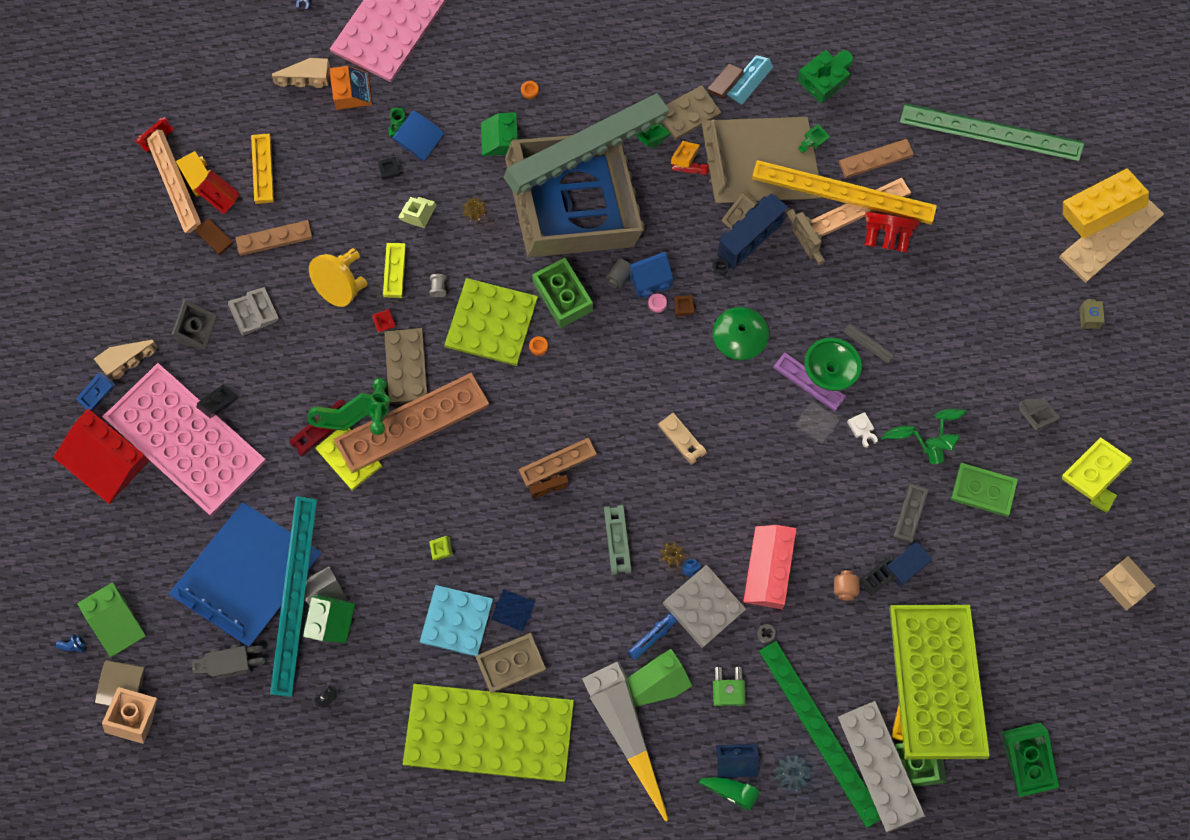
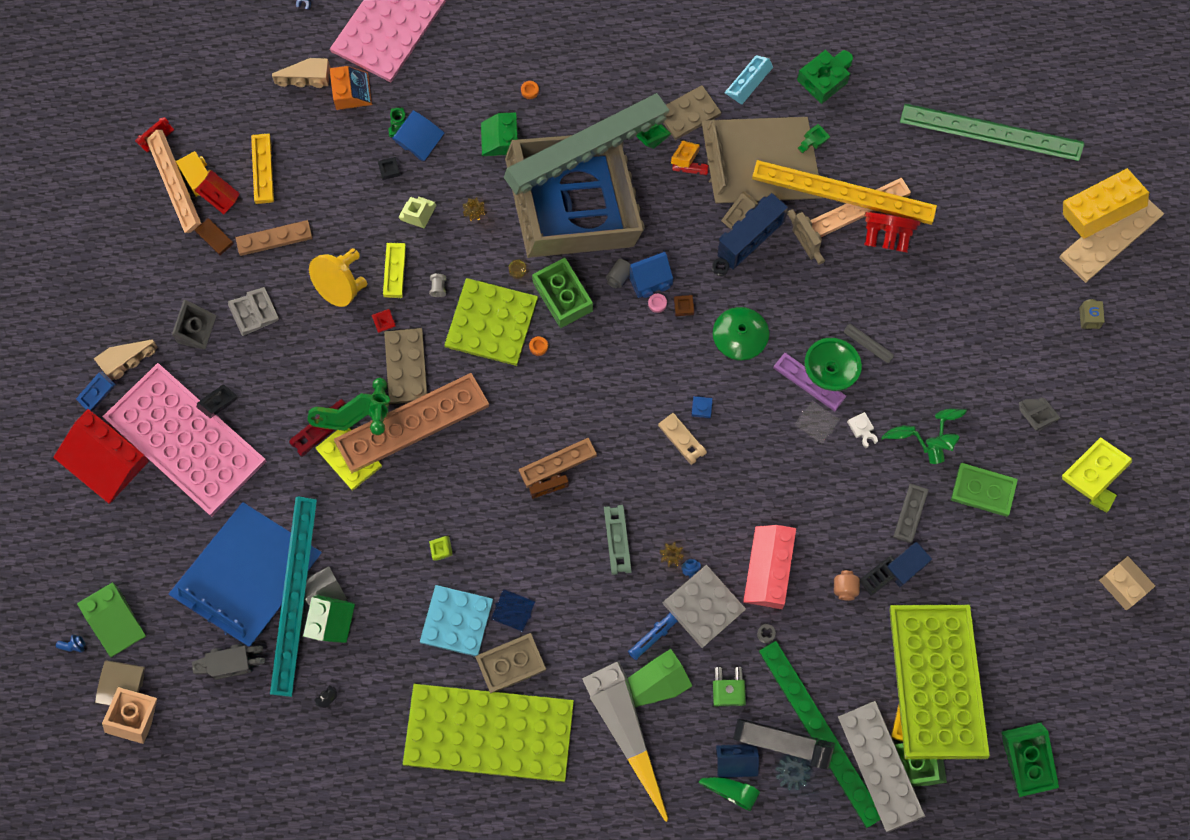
tile [708,64,744,99] -> none
medium nougat plate [839,139,914,178] -> none
none -> clear yellow tile [508,259,527,279]
none -> blue plate [691,396,712,418]
none -> beam [733,719,835,769]

